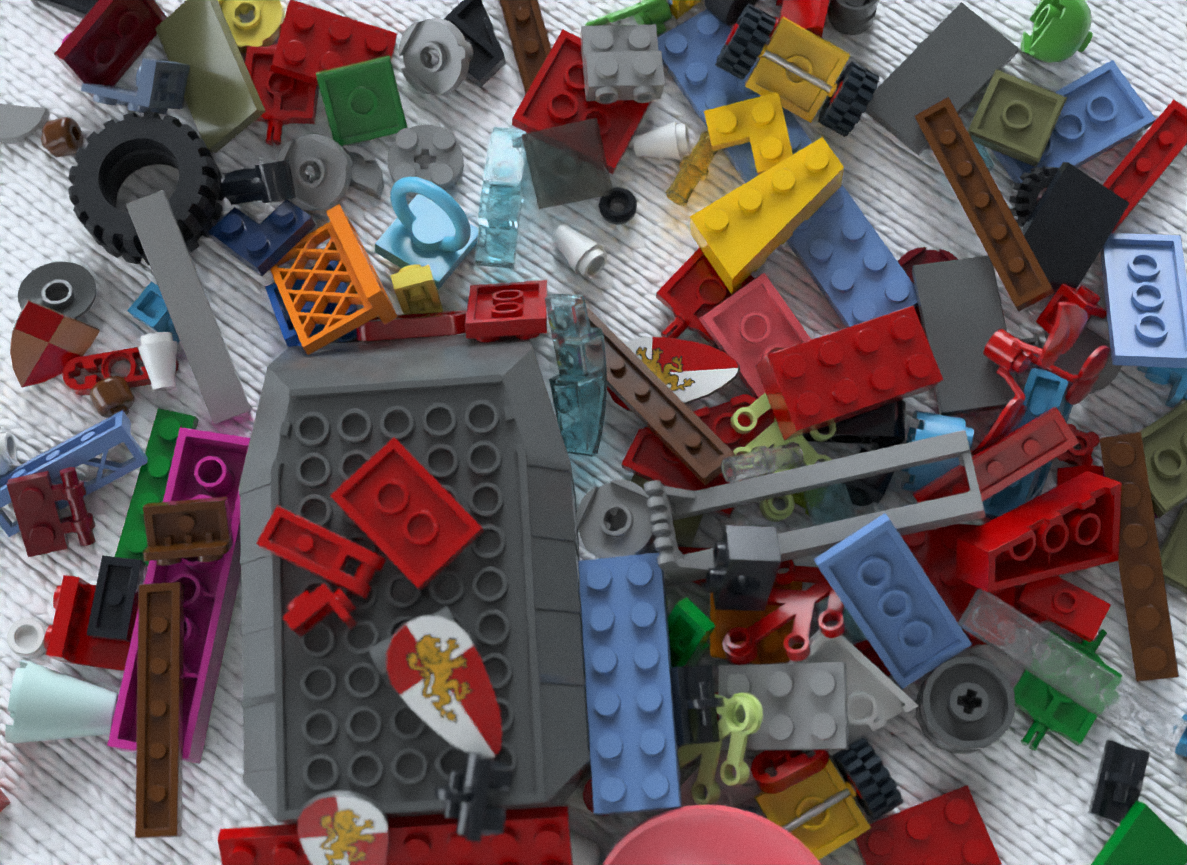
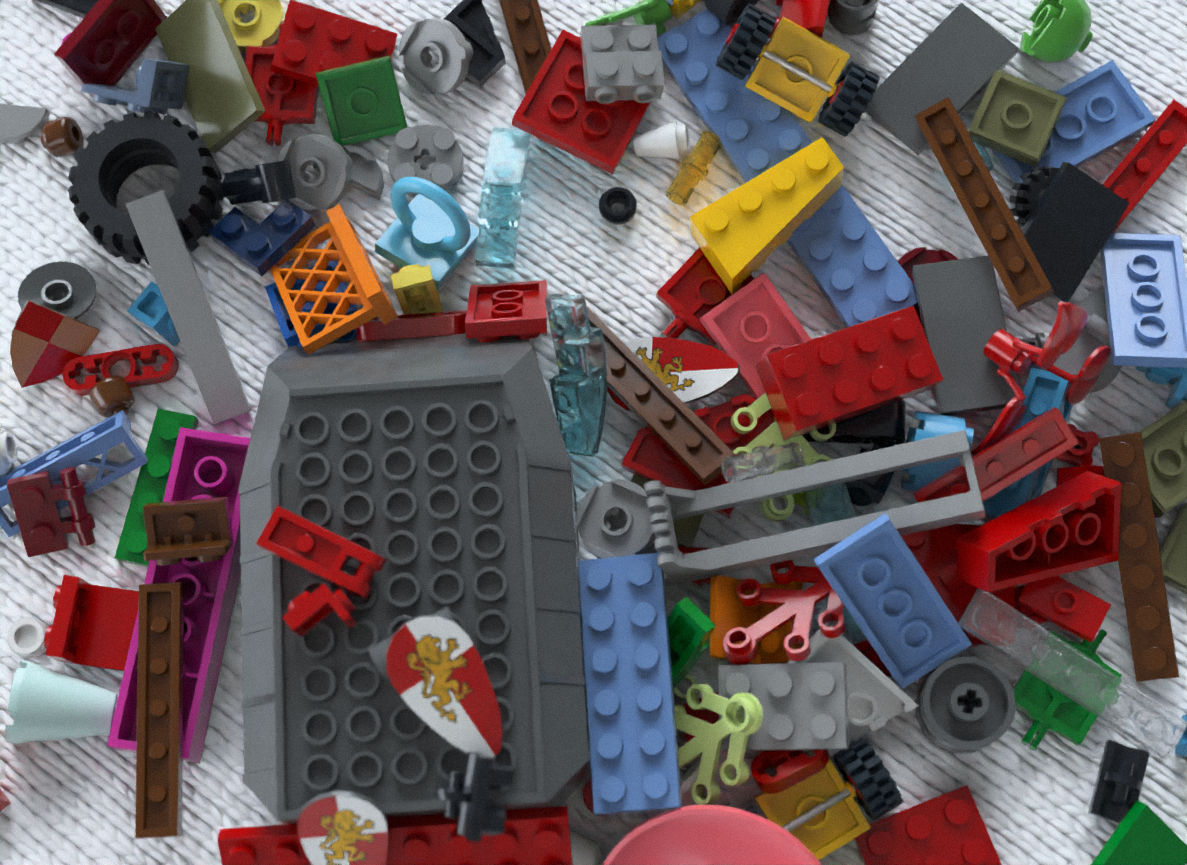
black plate [86,555,146,642] -> none
white cone [138,332,177,391] -> none
red plate [330,437,484,591] -> none
clear smoke plate [521,117,614,209] -> none
white cone [552,224,607,278] -> none
black hips [670,665,725,745] -> none
yellow plate [704,92,793,175] -> none
black brick [706,525,781,611] -> none
red bracket [1035,284,1107,334] -> none

